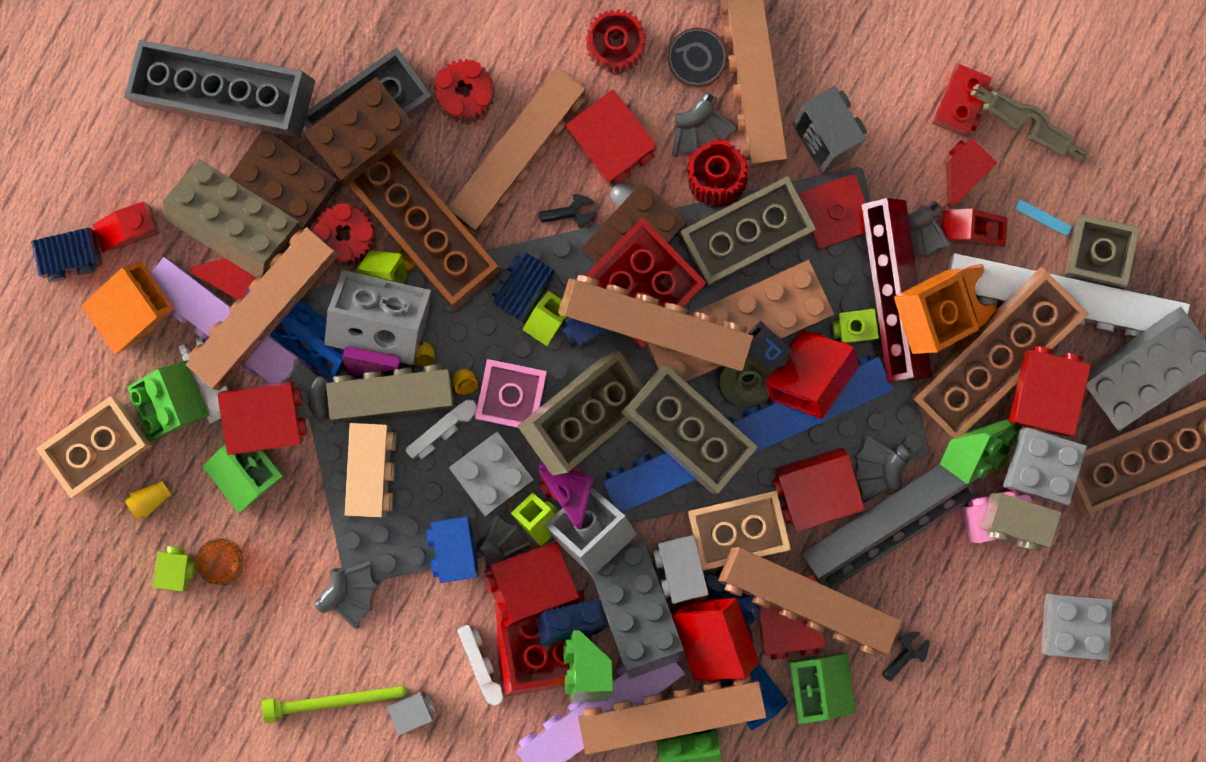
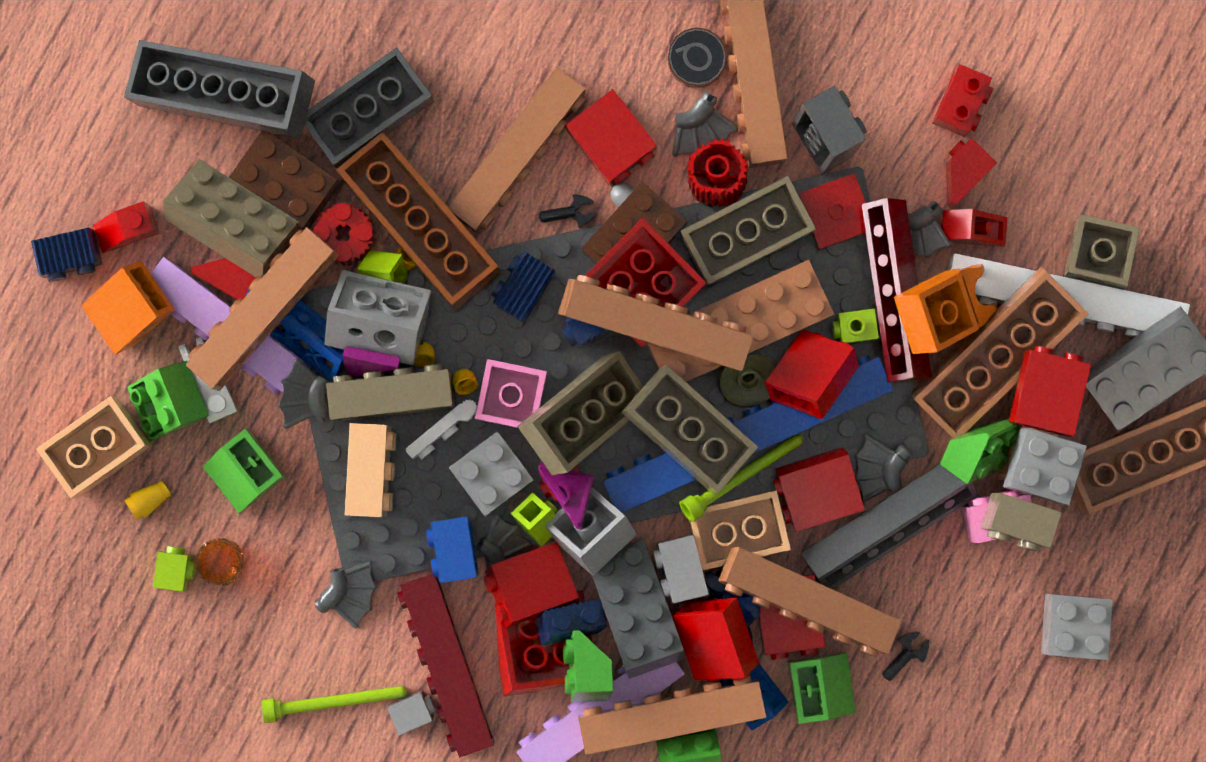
red brick [217,381,307,455] -> none
reddish brown brick [304,77,417,187] -> none
red brick [434,59,495,124] -> none
white hinge [457,624,504,706] -> none
lime brick [522,291,567,346] -> none
red brick [586,9,646,75] -> none
black brick [748,320,793,373] -> none
dark tan piece [971,84,1086,161] -> none
medium azure piece [1015,199,1072,236] -> none
none -> dark red brick [397,573,495,758]
none -> lime piece [679,434,803,522]

